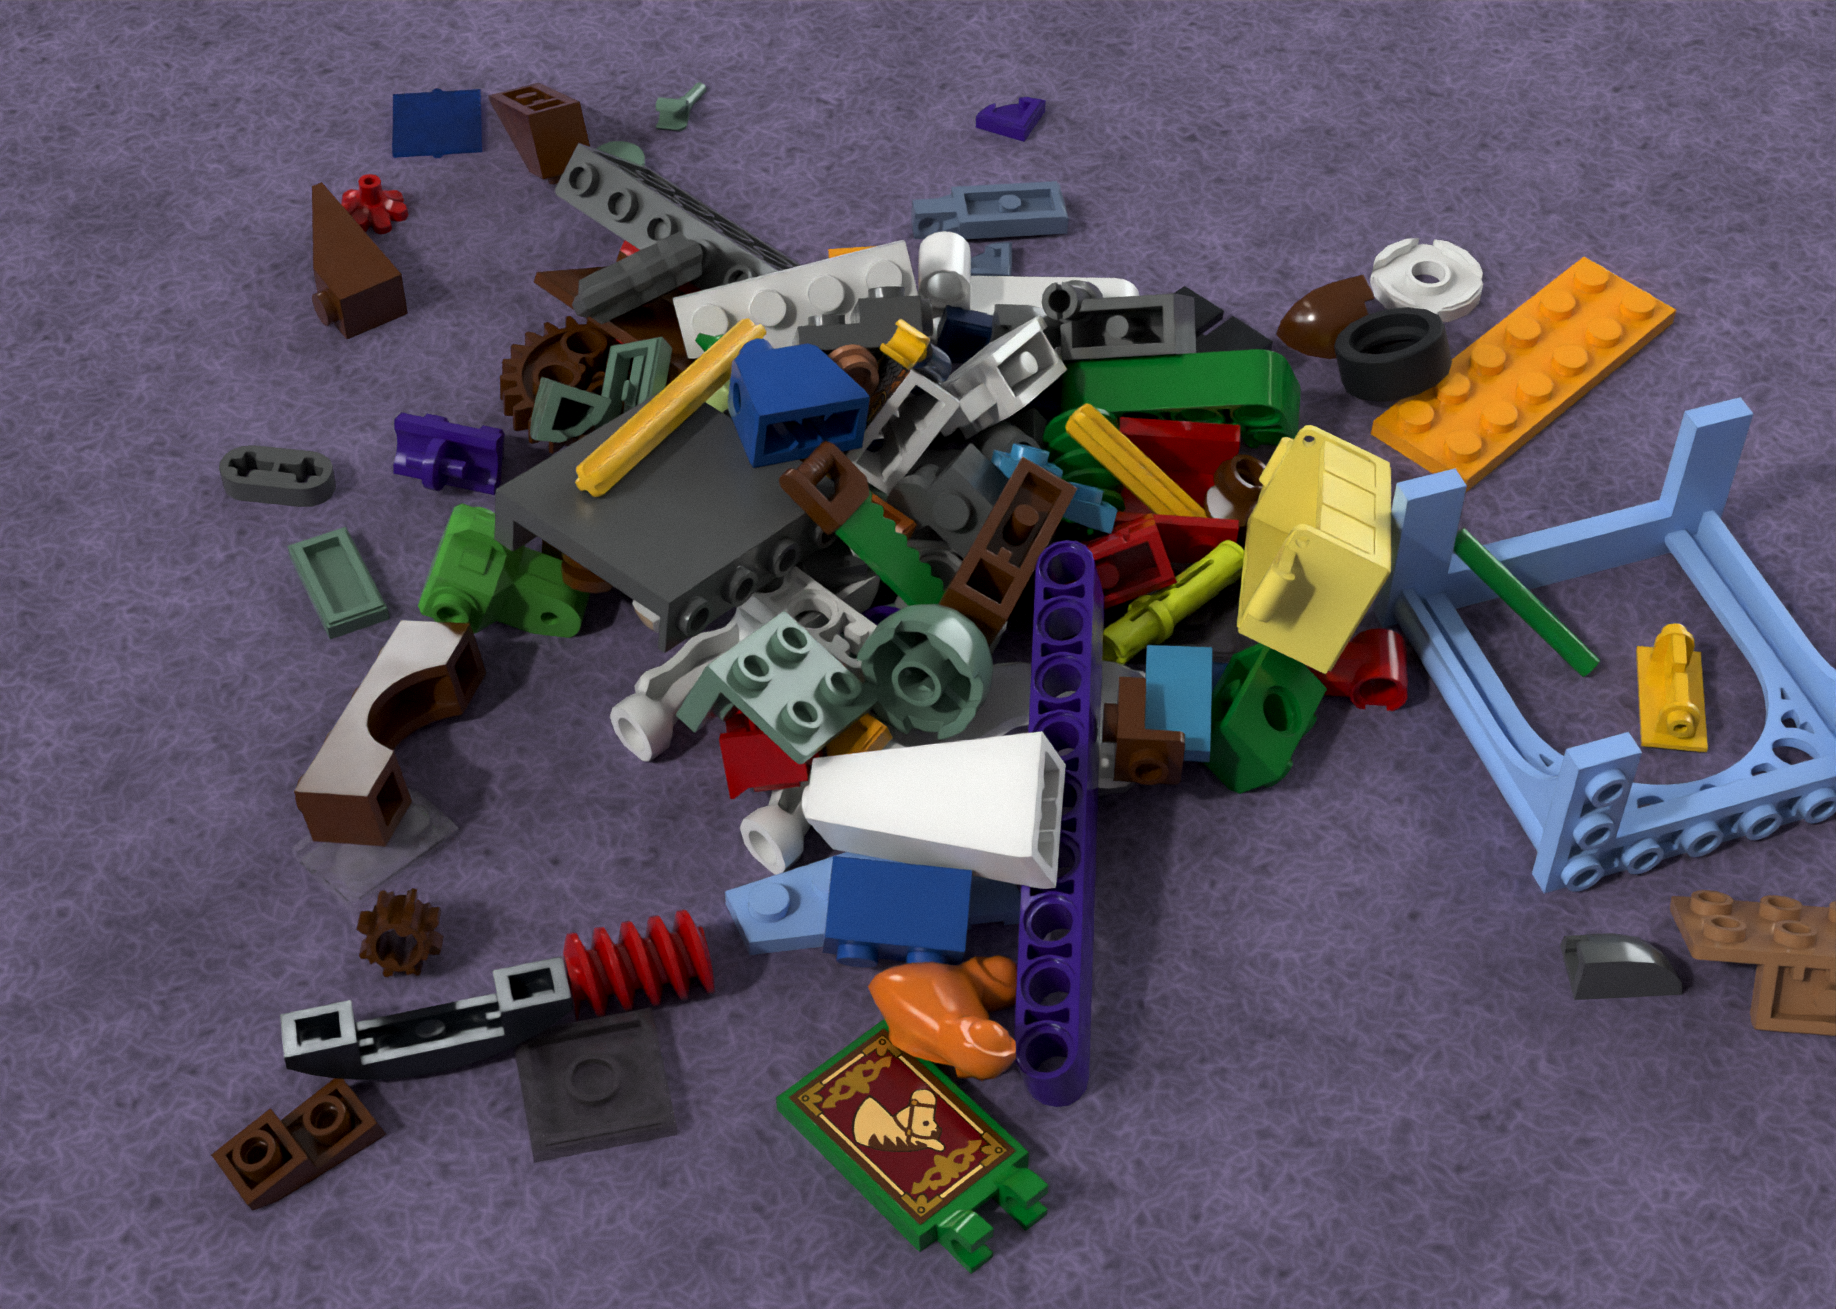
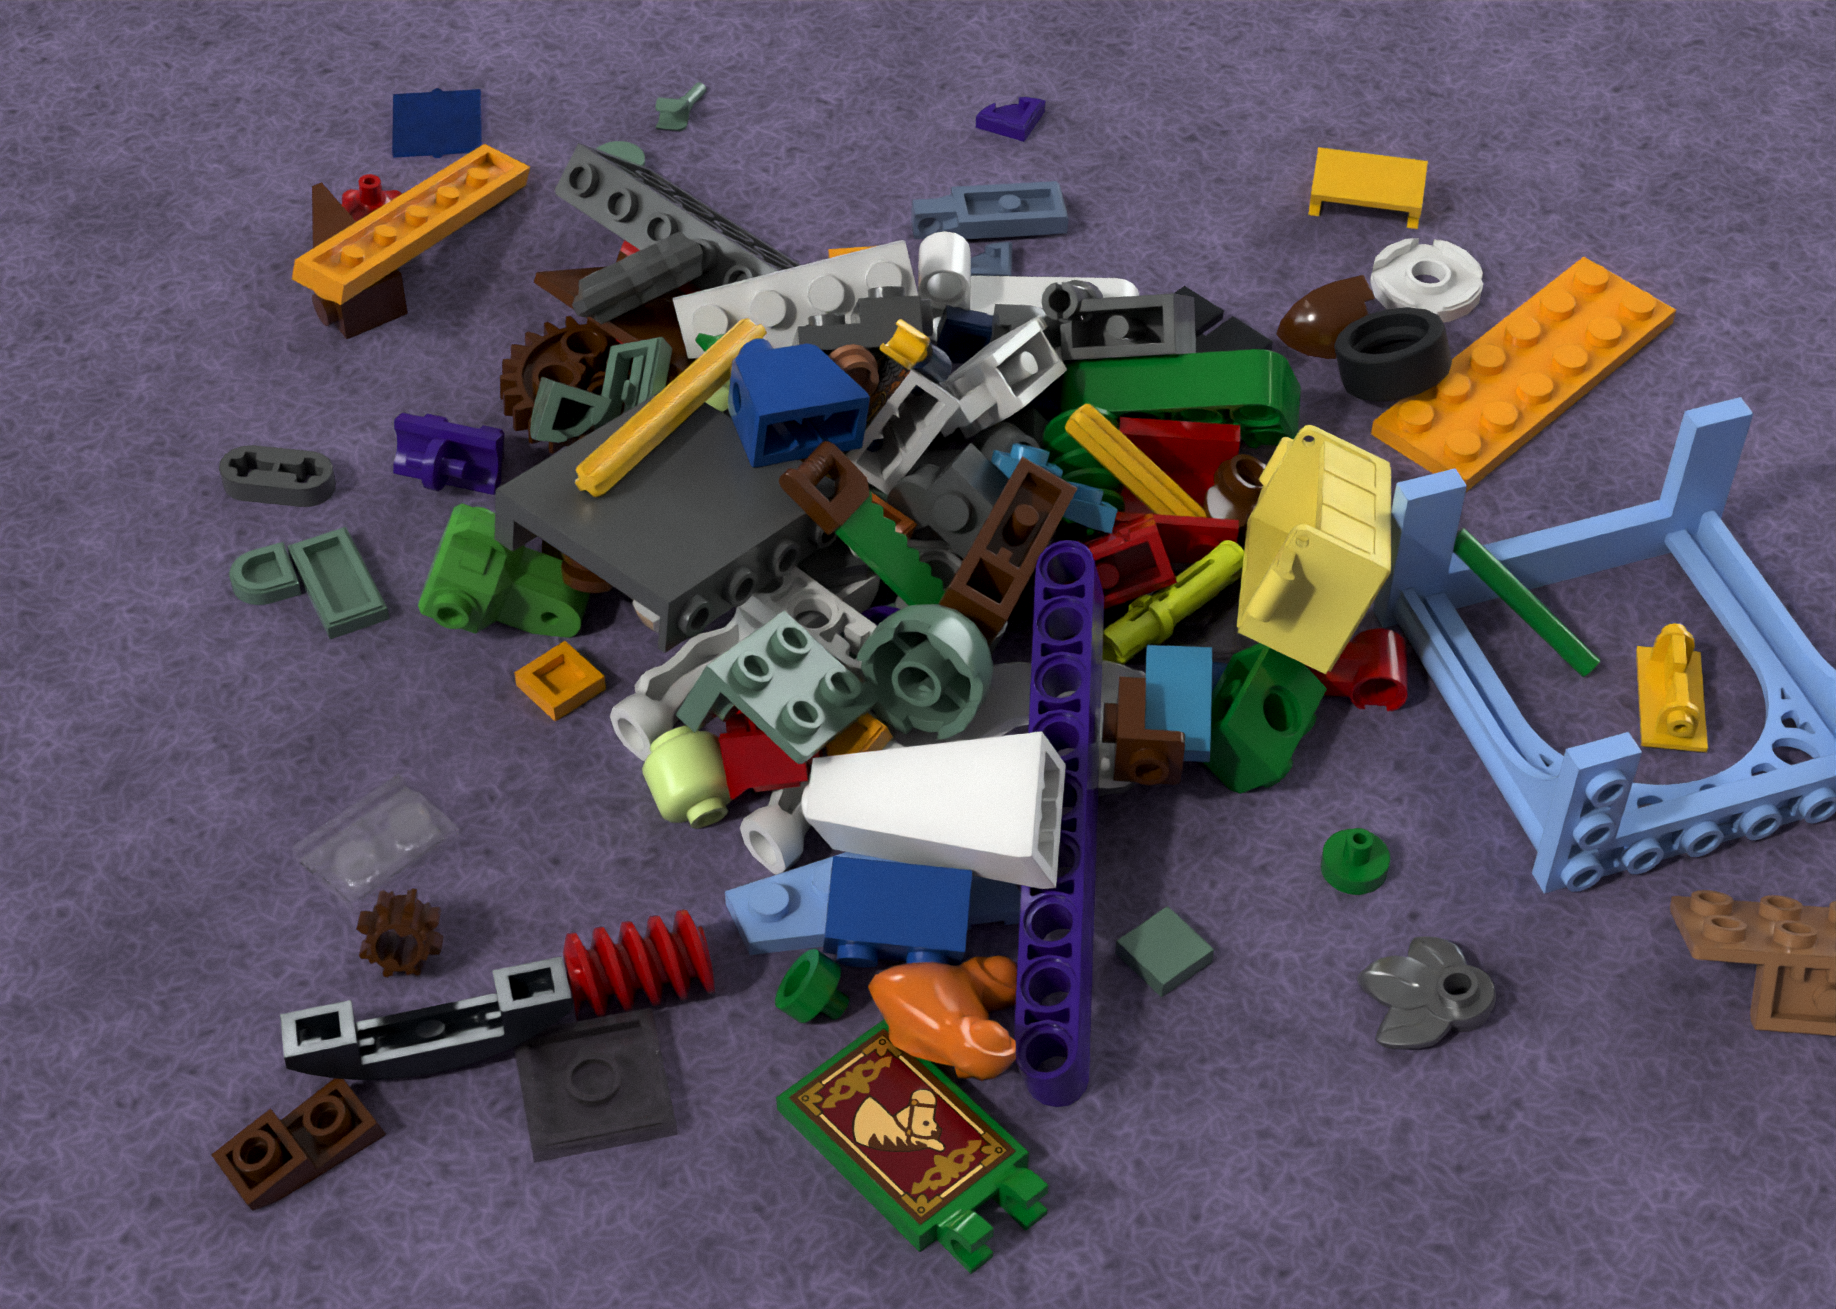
reddish brown arch [294,620,487,847] -> none
reddish brown slope [488,82,590,184] -> none
dark grey brick [1560,933,1682,1000] -> none
none -> sand green tile [229,542,301,605]
none -> light orange plate [292,144,530,305]
none -> light orange tile [514,641,606,722]
none -> yellowish green head [642,726,733,829]
none -> green tile [775,949,849,1023]
none -> sand green tile [1115,906,1214,998]
none -> yellow hinge [1308,147,1428,229]
none -> green tile [1320,828,1390,895]
none -> flat silver plate [1357,936,1496,1049]

